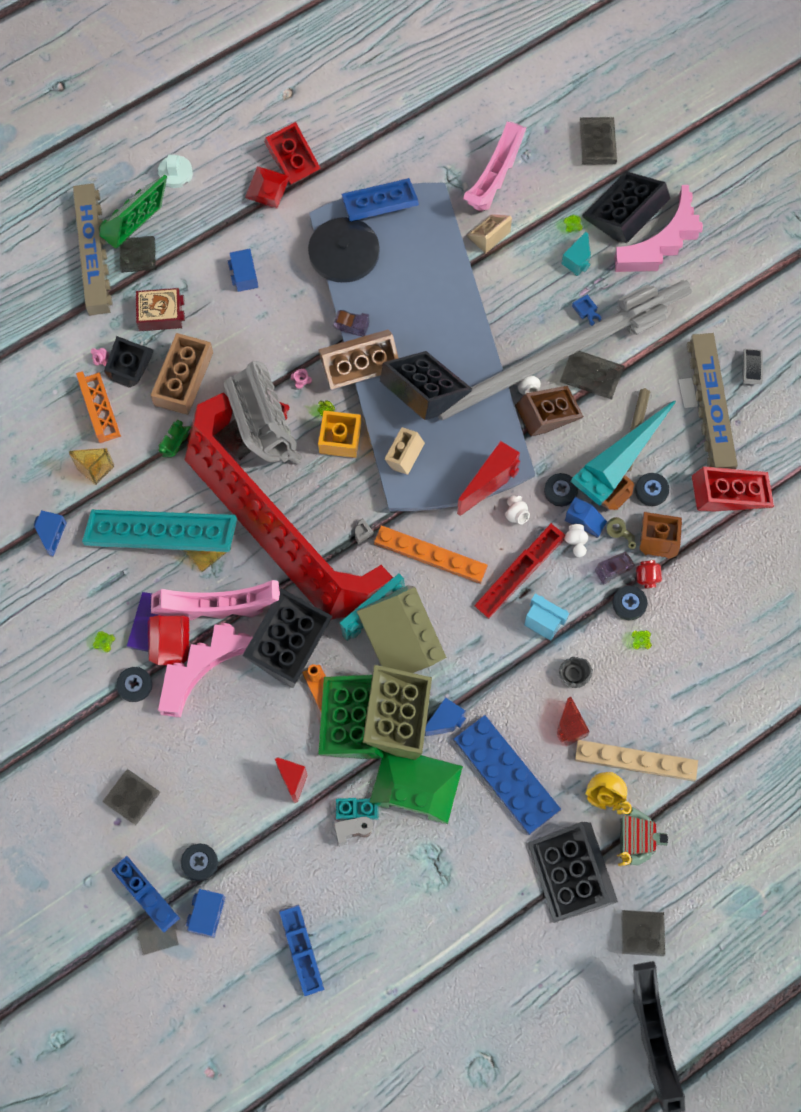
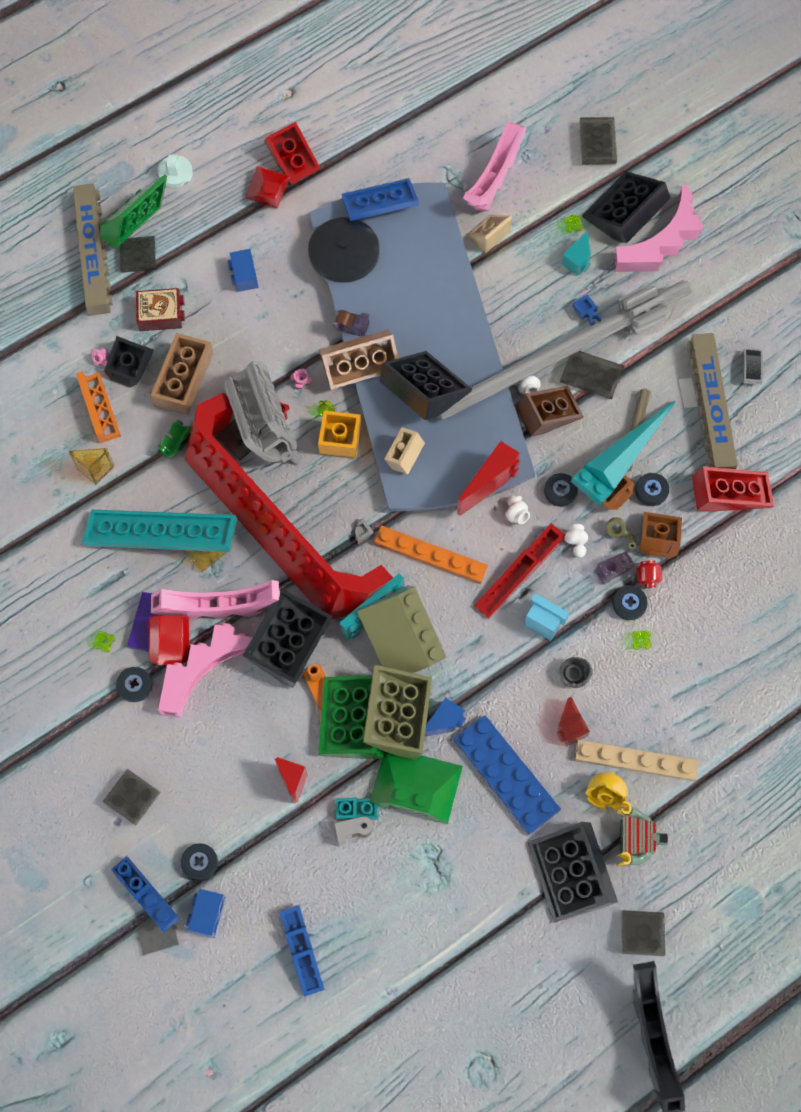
blue slope [34,510,67,557] -> none
blue slope [565,497,607,538] -> none

